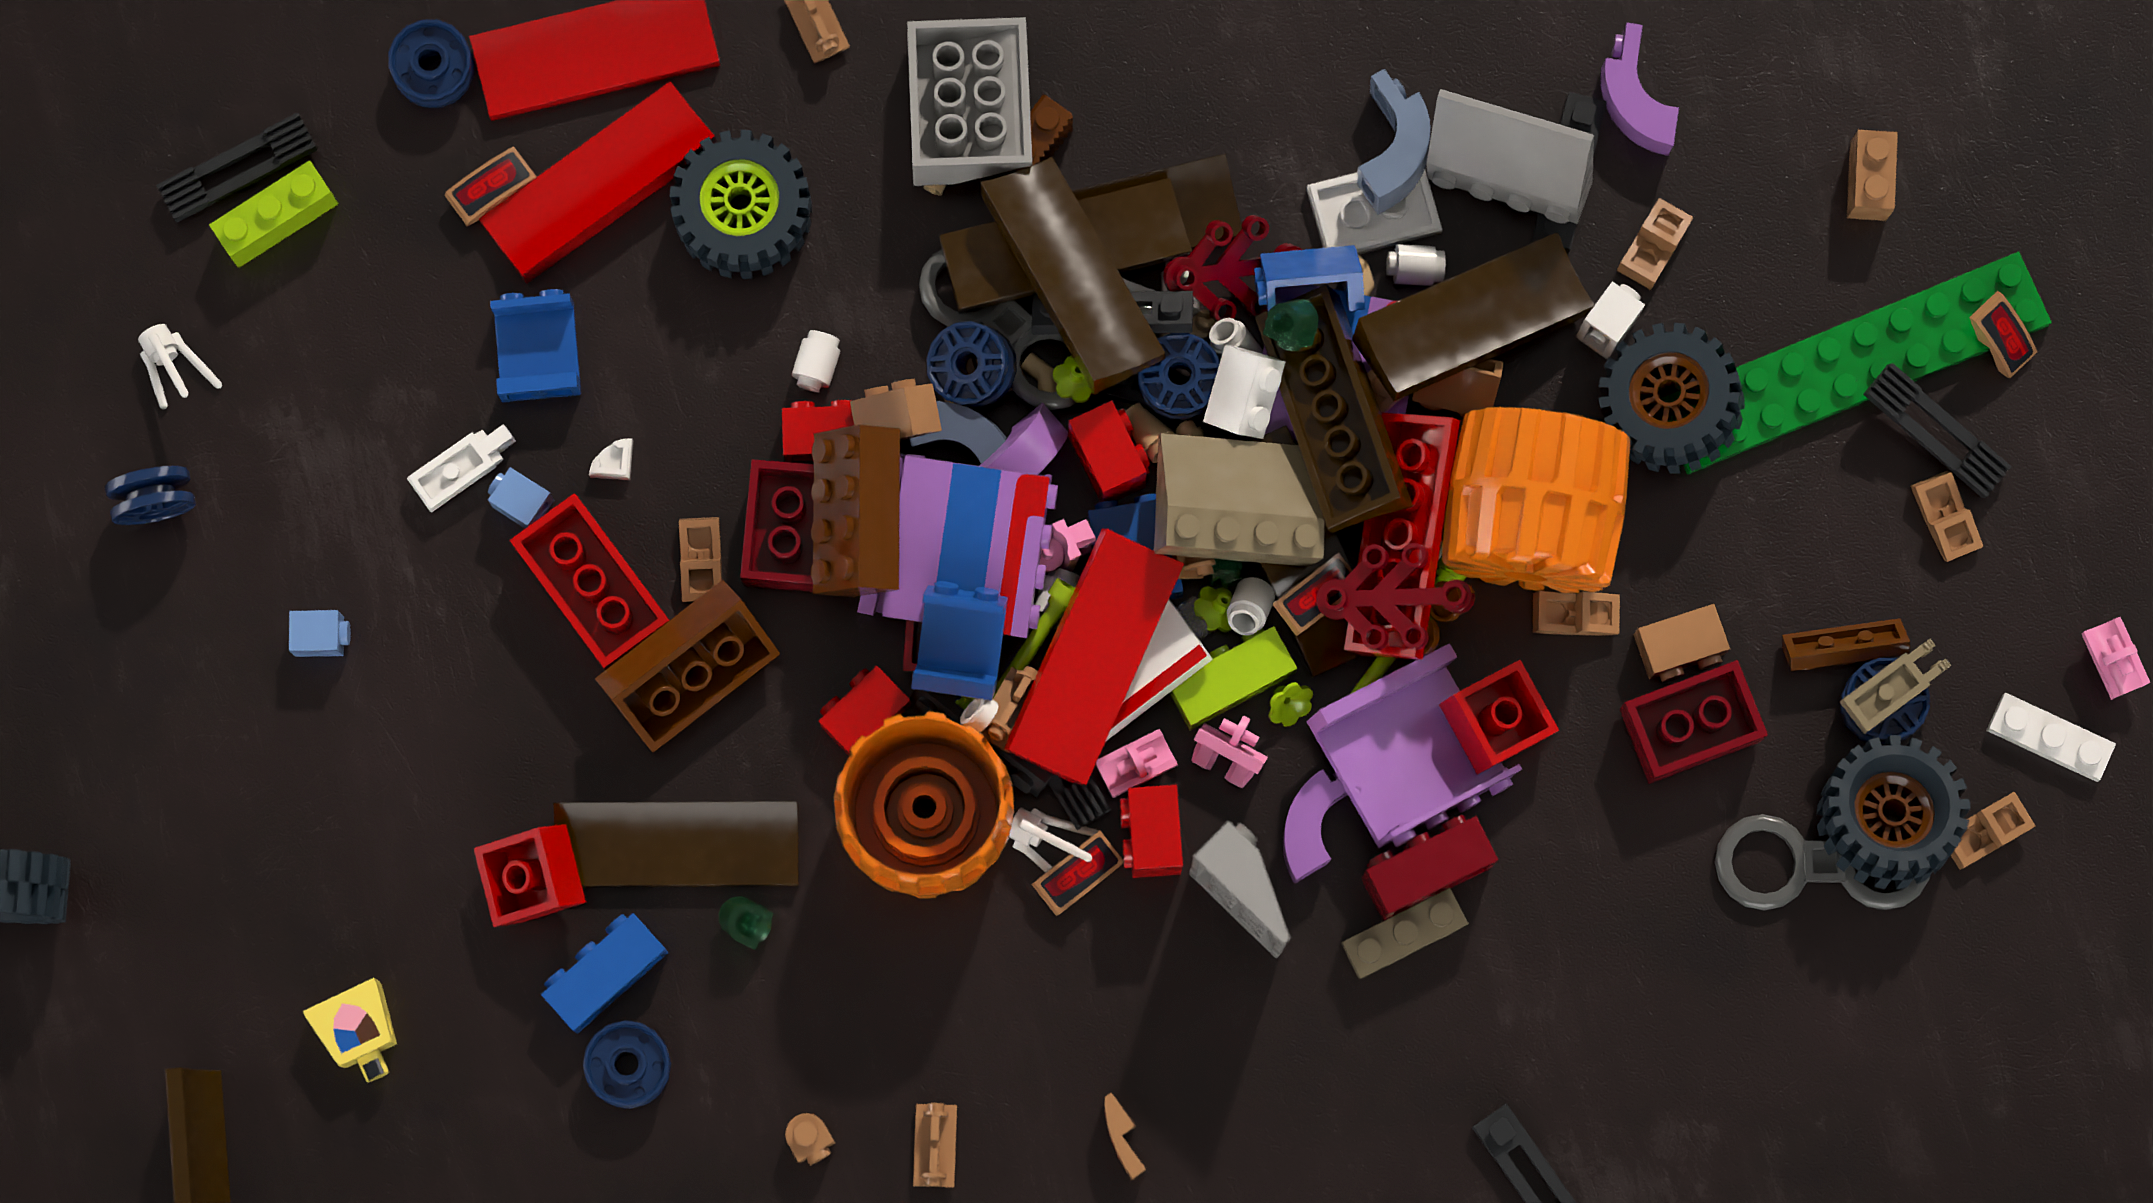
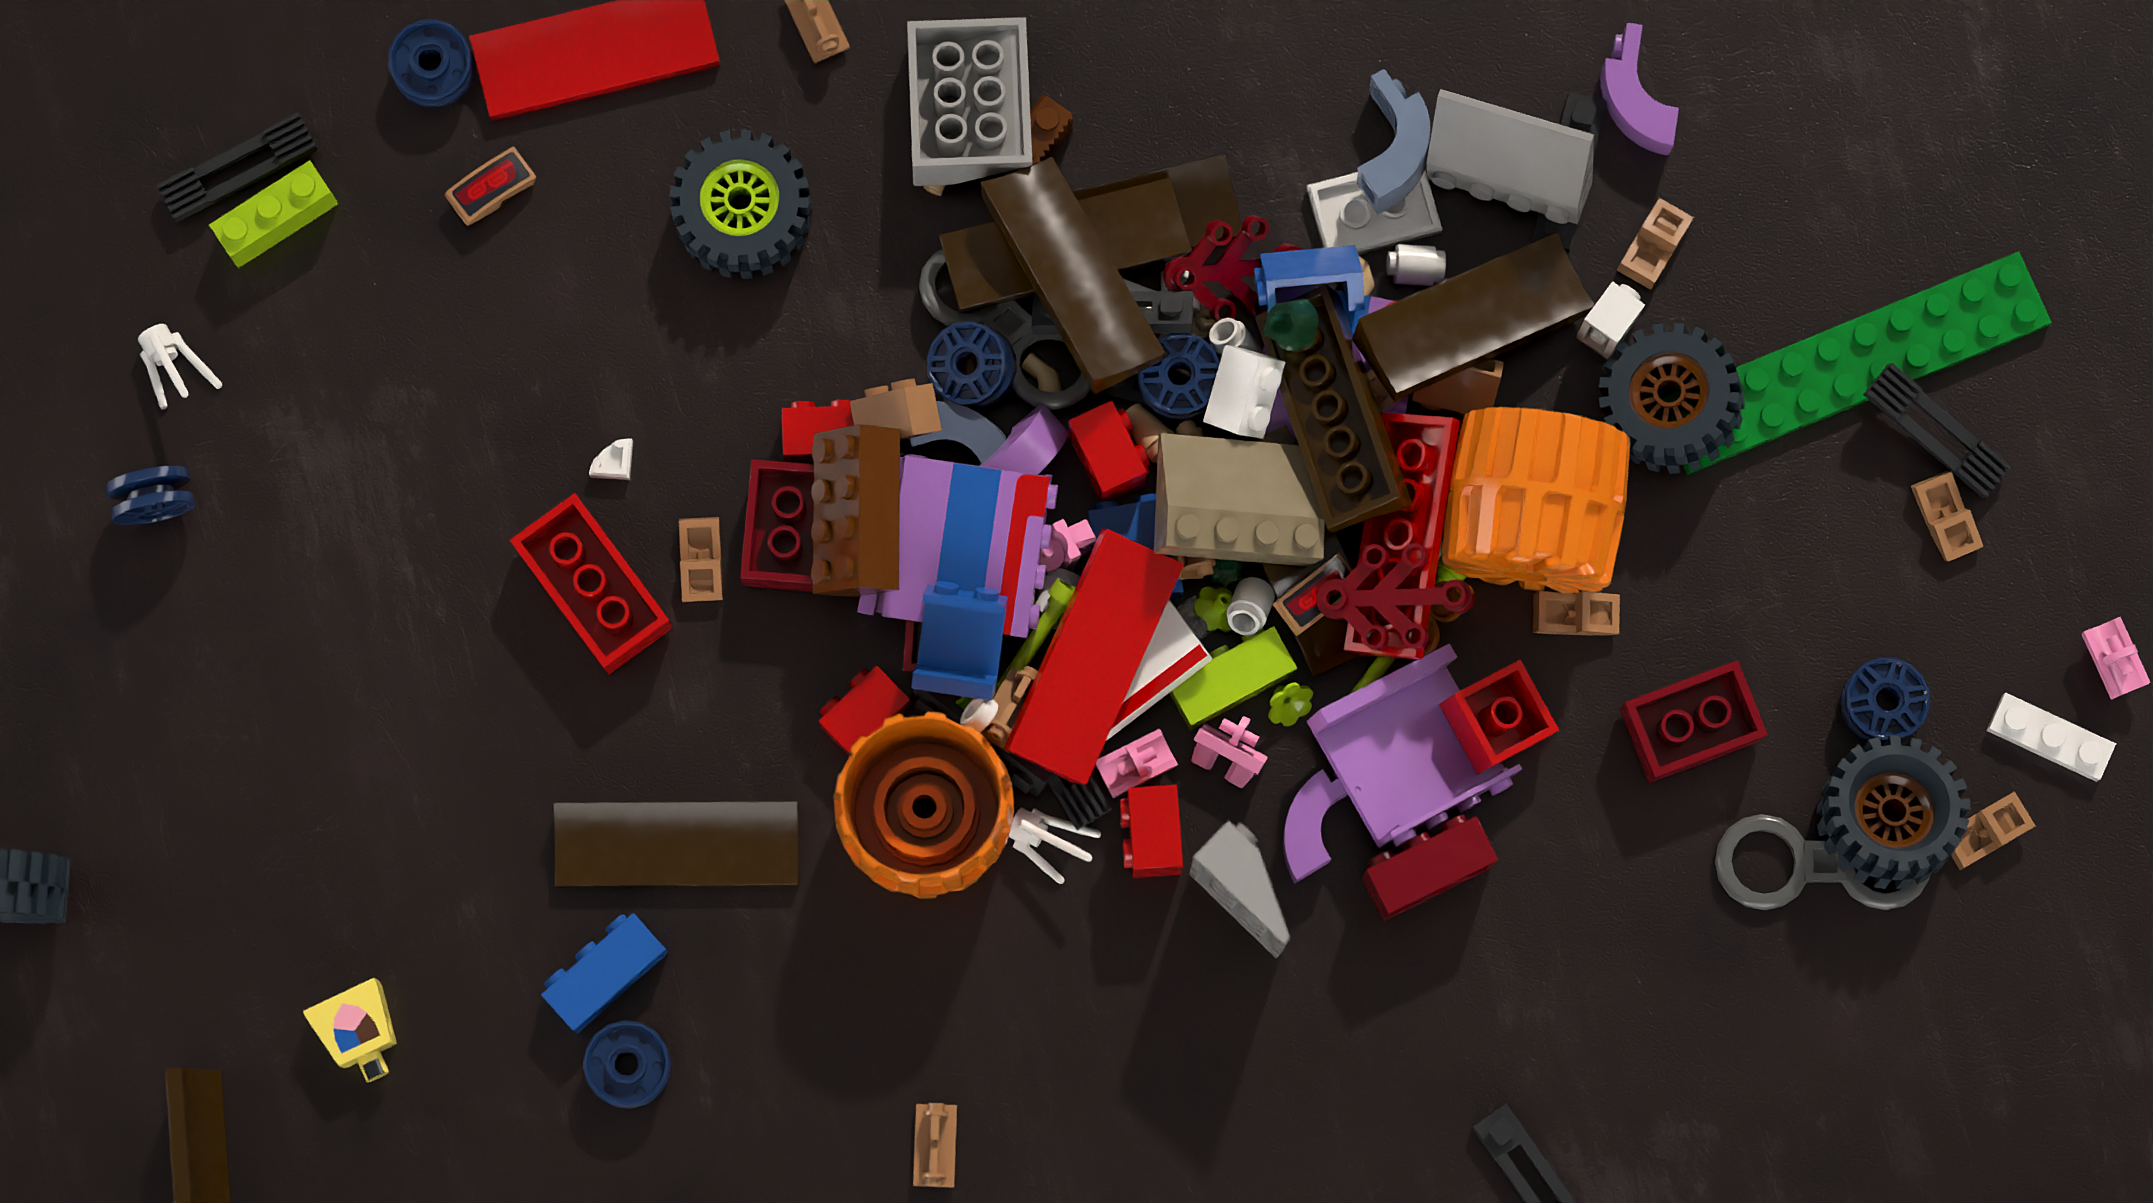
medium blue brick [289,610,351,657] -> none
white hinge [407,424,516,513] -> none
red brick [474,824,586,927] -> none
red arch [479,81,717,284] -> none
medium blue brick [488,467,554,528] -> none
blue panel [490,289,581,402] -> none
reddish brown brick [595,580,780,753] -> none
clear green plate [719,896,774,950] -> none
medium nougat plate [786,1113,835,1166] -> none
white brick [791,330,840,392] -> none
slope [1032,831,1124,916] -> none
lime plant [1052,355,1093,403] -> none
medium nougat slope [1104,1093,1146,1180] -> none
dark tan plate [1341,888,1468,980] -> none
medium nougat brick [1633,604,1730,682] -> none
reddish brown plate [1782,618,1910,671] -> none
dark tan hinge [1840,639,1951,734] -> none
medium nougat brick [1847,130,1898,221] -> none
slope [1969,291,2037,379] -> none

